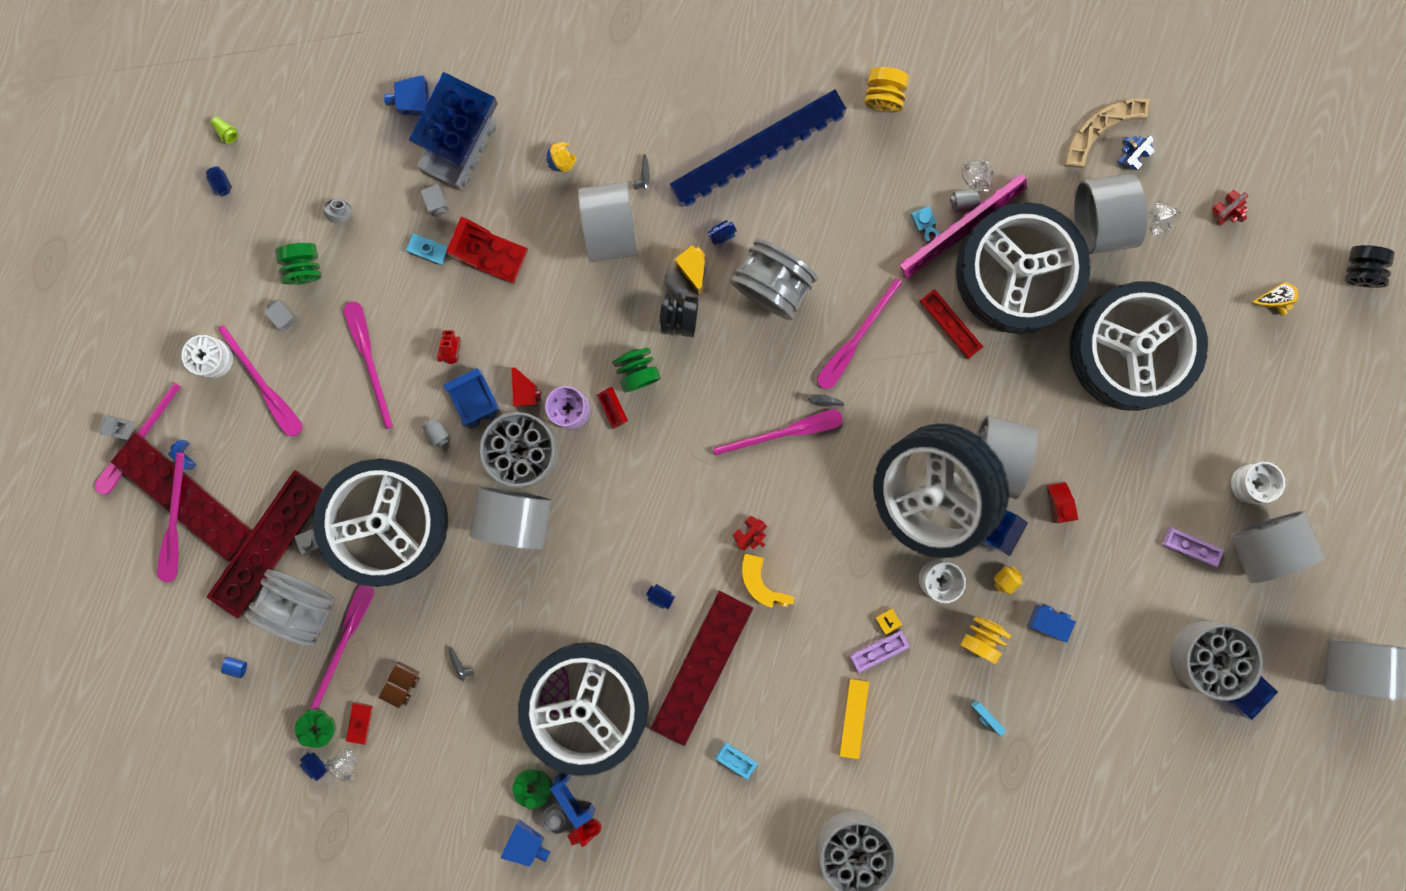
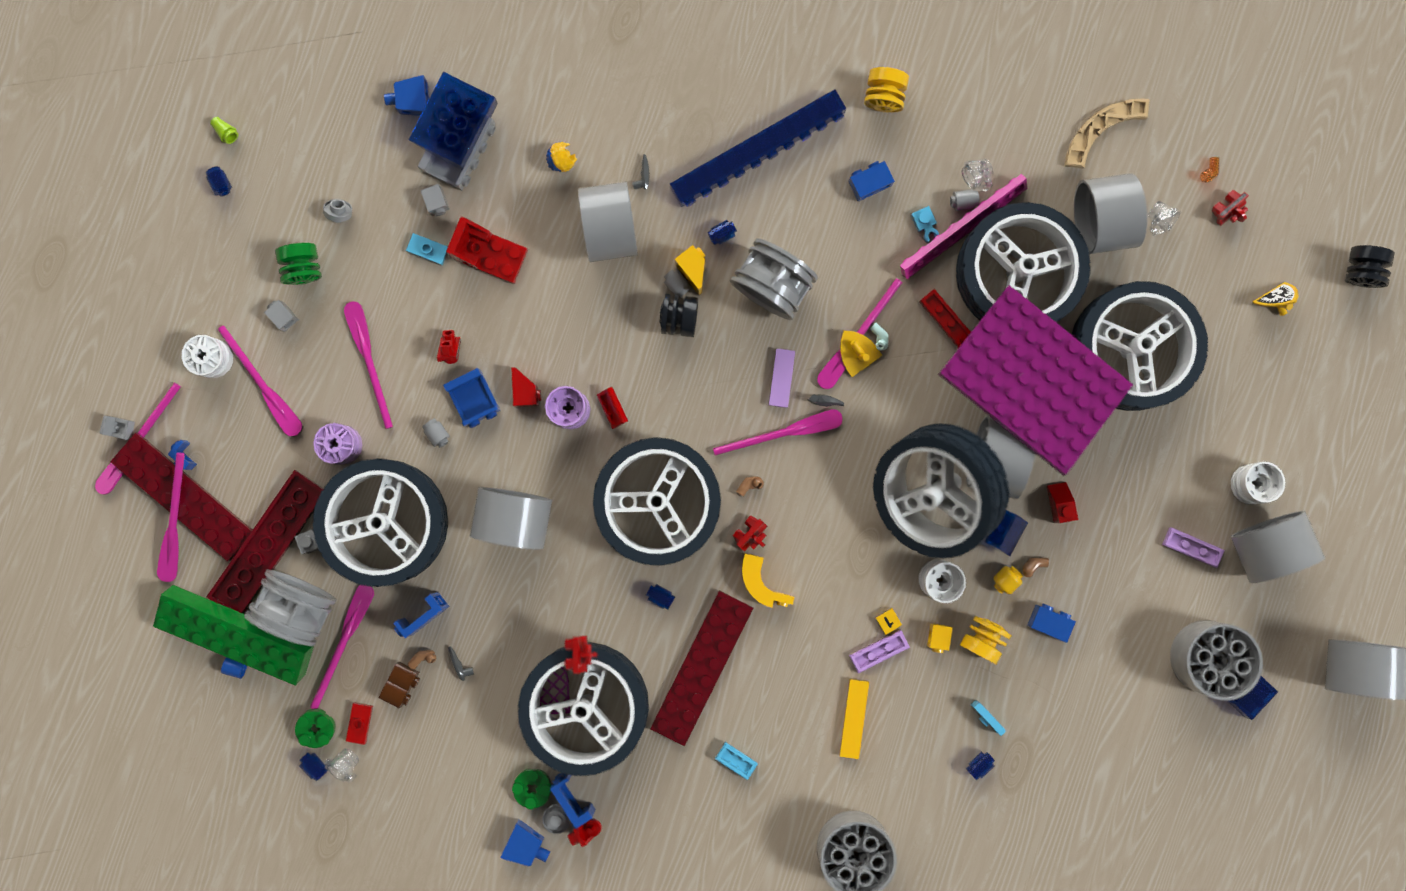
light grey wheel [480,412,560,488] -> none
green wheel [612,348,661,393] -> none
blue hips [1117,136,1155,170] -> none
none -> green brick [153,585,314,686]
none -> lavender wheel [313,423,362,465]
none -> blue panel [394,592,450,638]
none -> medium nougat arm [408,650,437,669]
none -> red hips [565,636,597,673]
none -> wheel [593,437,721,566]
none -> medium nougat arm [736,476,764,497]
none -> lavender tile [769,348,795,408]
none -> yellow shield [840,330,883,377]
none -> blue brick [848,161,895,202]
none -> light aqua arm [870,323,889,351]
none -> yellow brick [927,623,953,653]
none -> magenta plate [938,285,1133,476]
none -> clear blue brick [966,751,995,780]
none -> medium nougat arm [1022,558,1049,577]
none -> clear orange arm [1200,157,1220,183]

